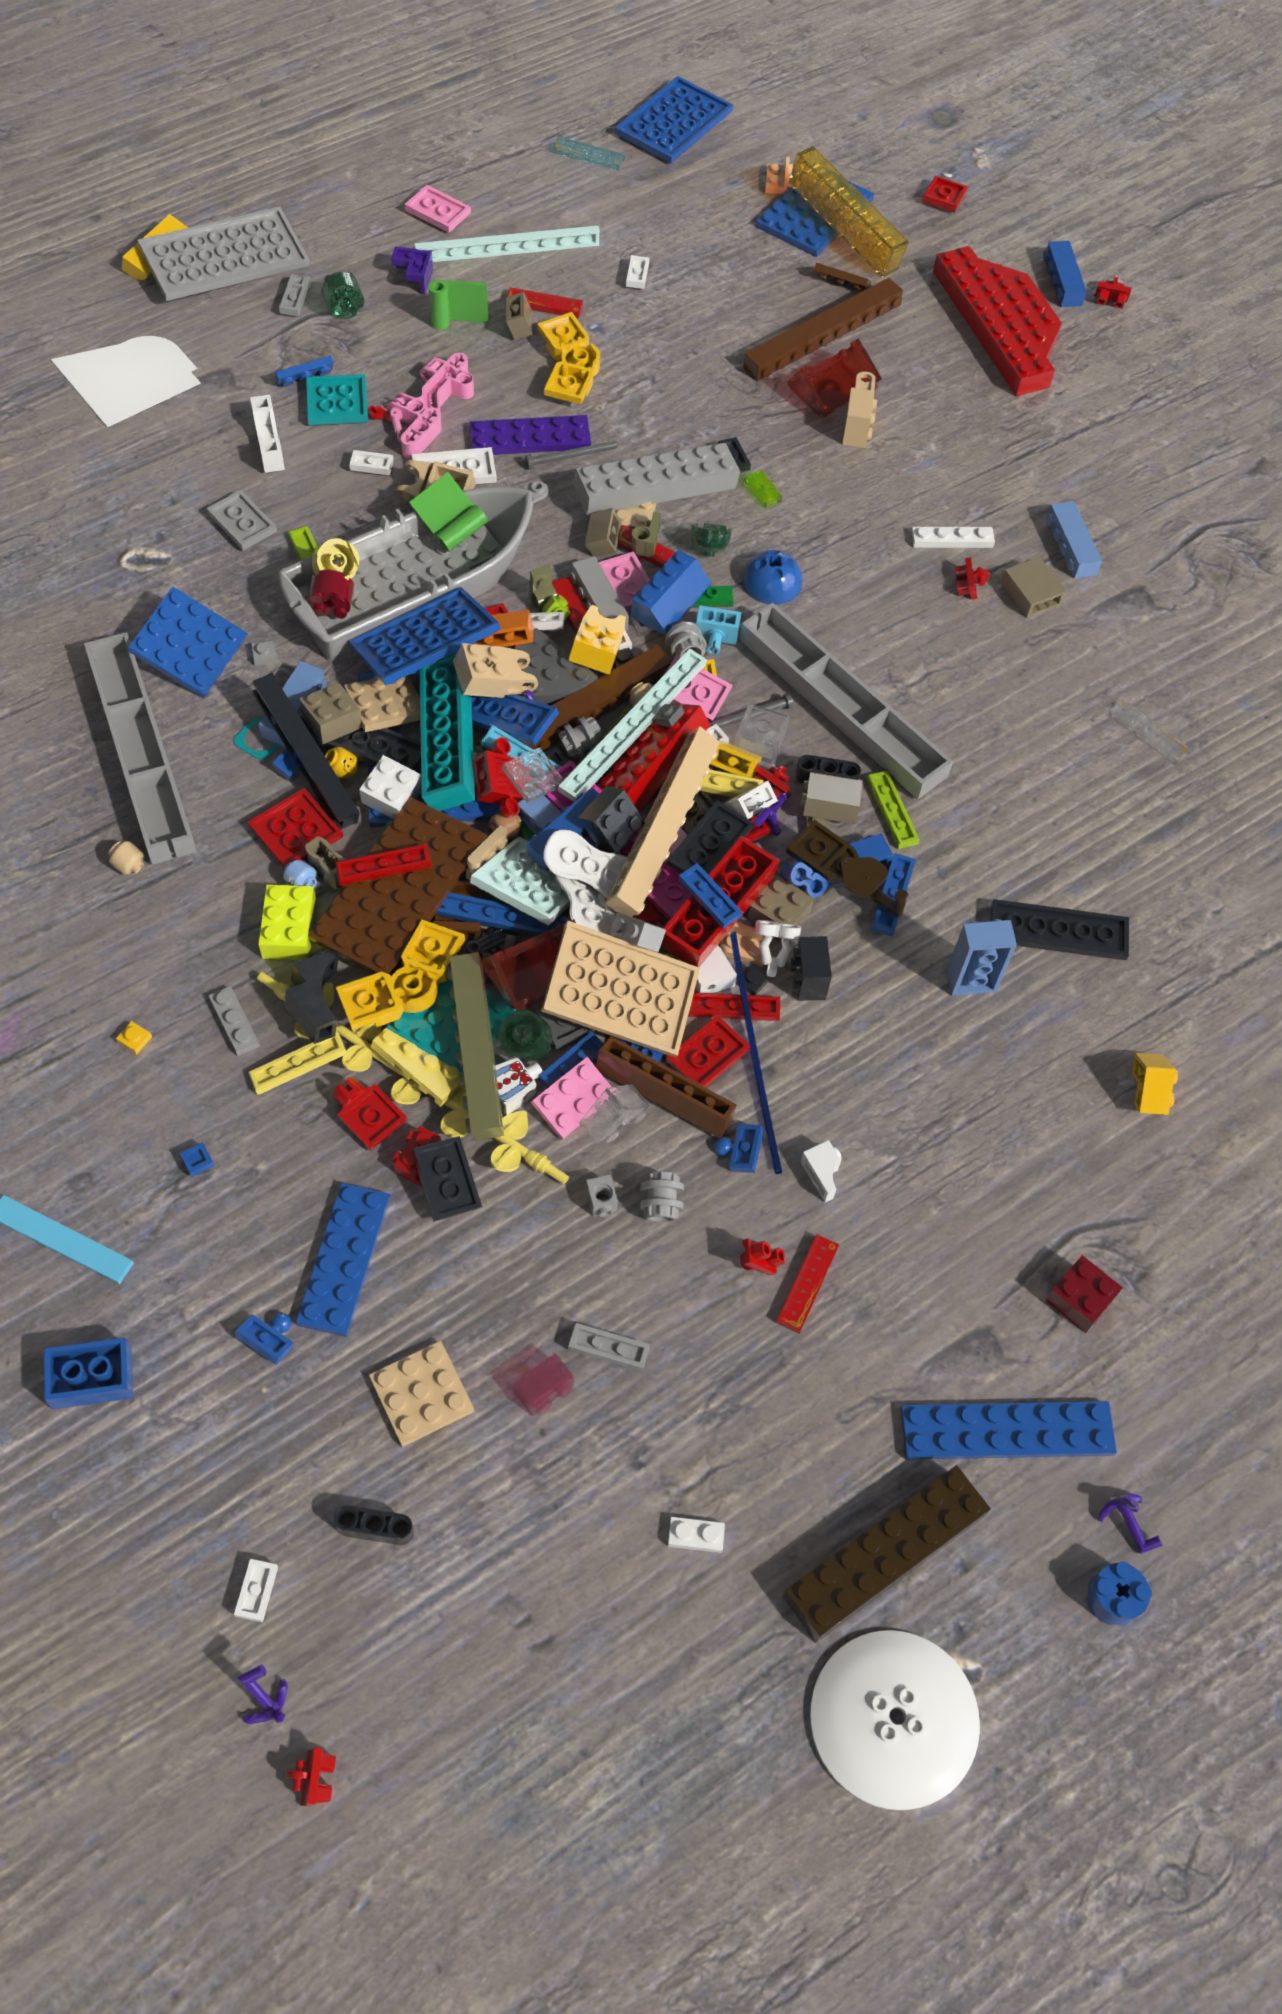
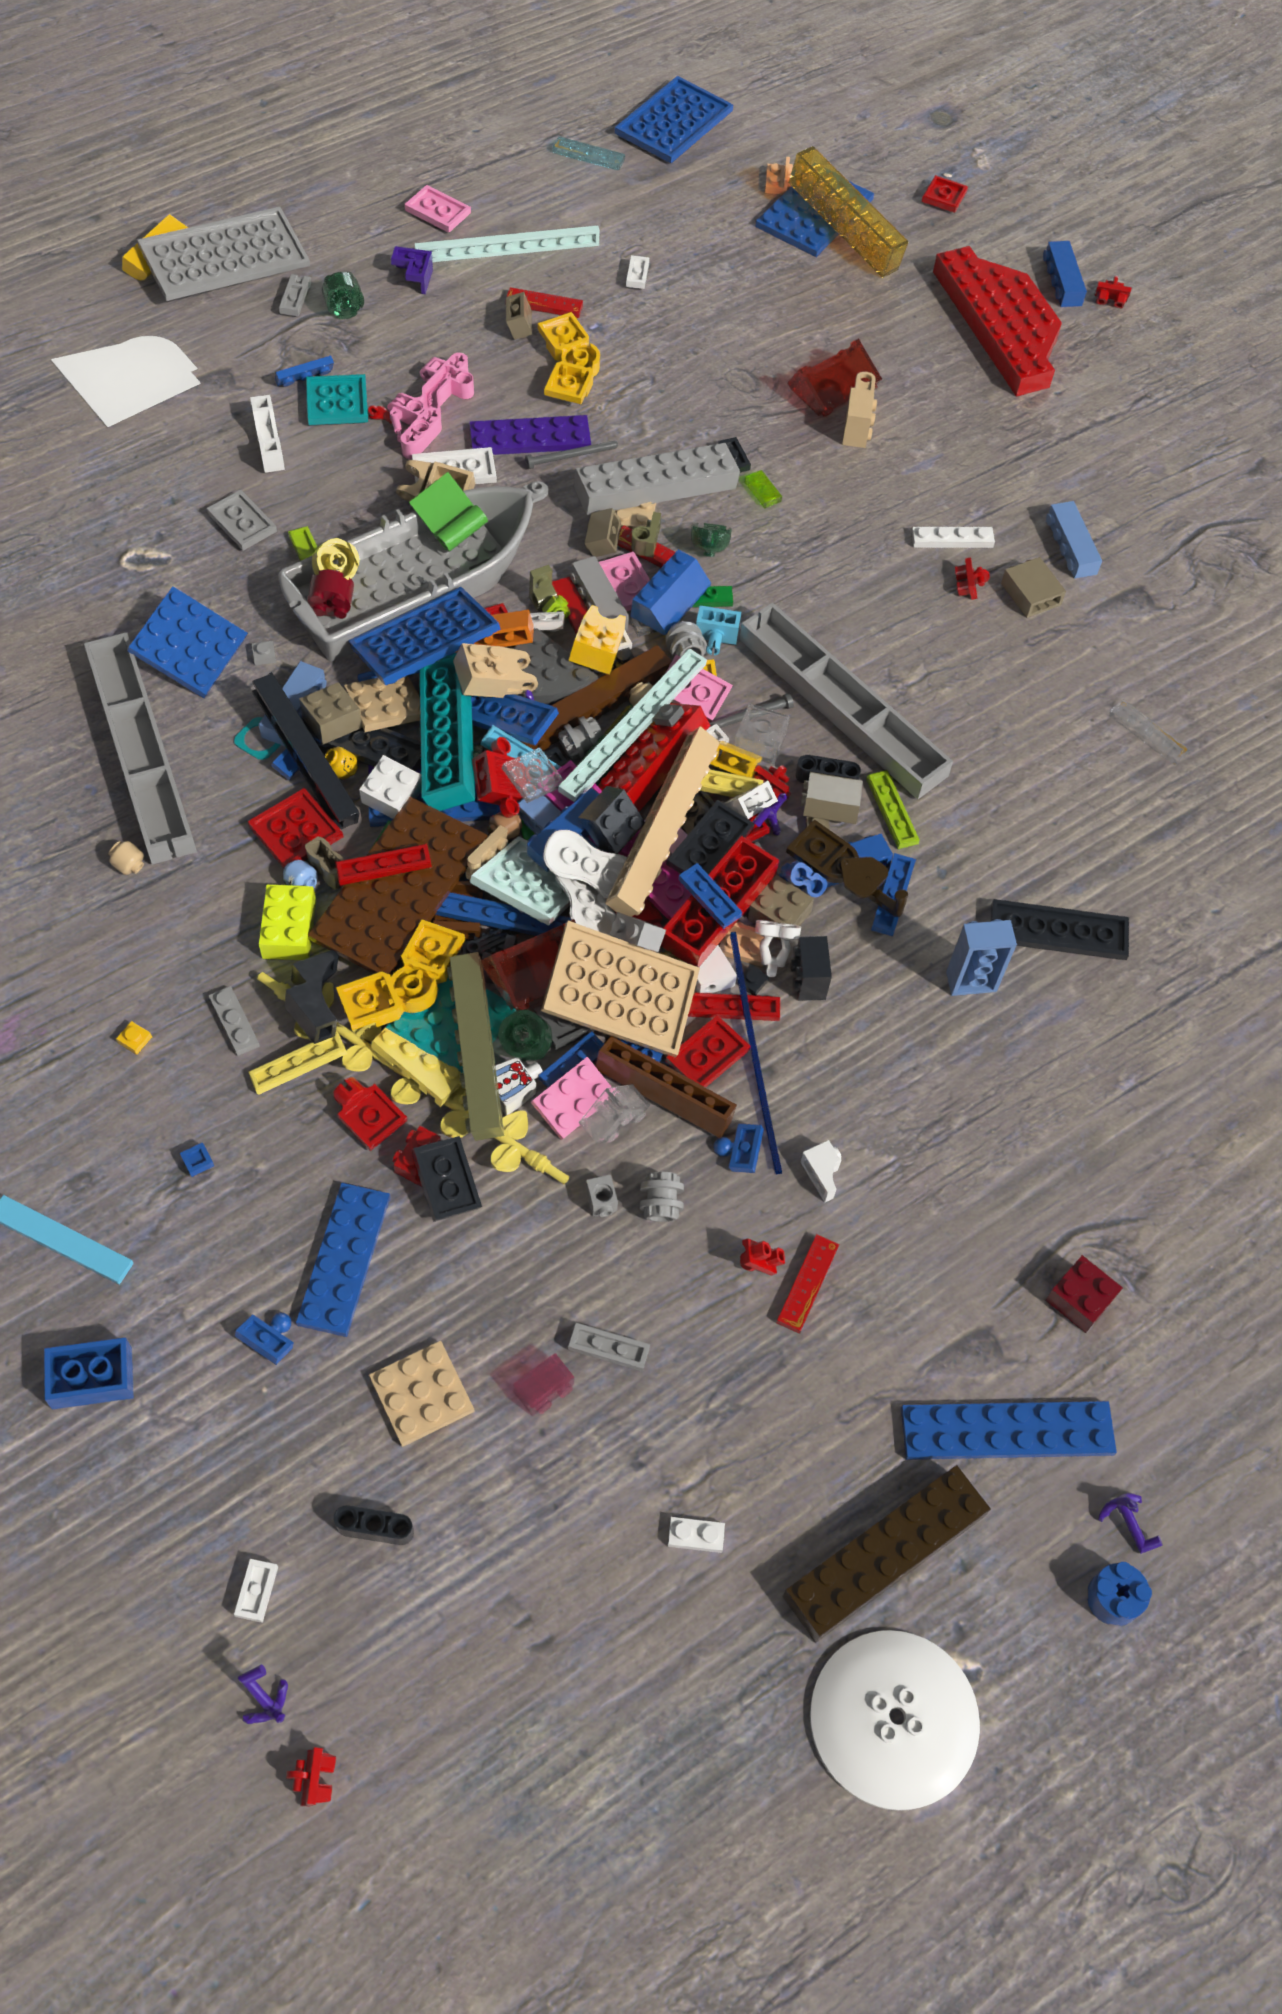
white plate [349,450,394,475] -> none
bright green door [428,280,488,330] -> none
blue piece [742,550,803,605] -> none
reddish brown brick [743,278,903,381] -> none
reddish brown plate [814,263,871,291] -> none
yellow brick [1132,1052,1178,1115] -> none

